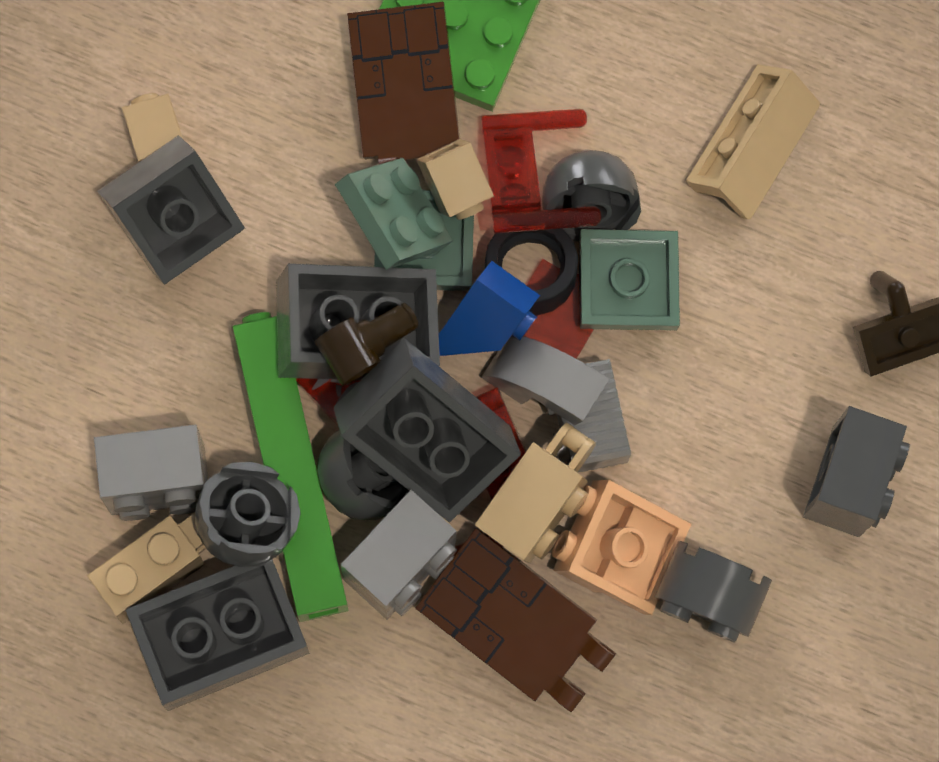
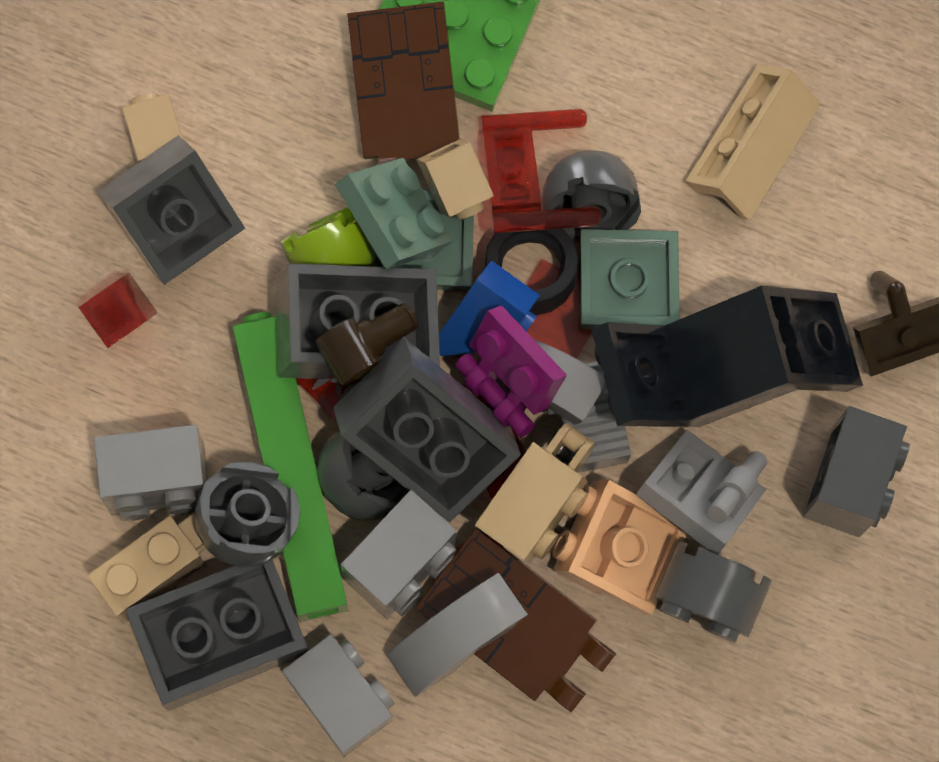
none -> clear red brick [78,273,158,348]
none -> lime cylinder [280,207,377,267]
none -> light grey brick [282,634,395,757]
none -> light grey brick [387,573,528,697]
none -> magenta plate [455,305,567,438]
none -> black bracket [591,286,863,427]
none -> light grey plate [636,430,767,554]

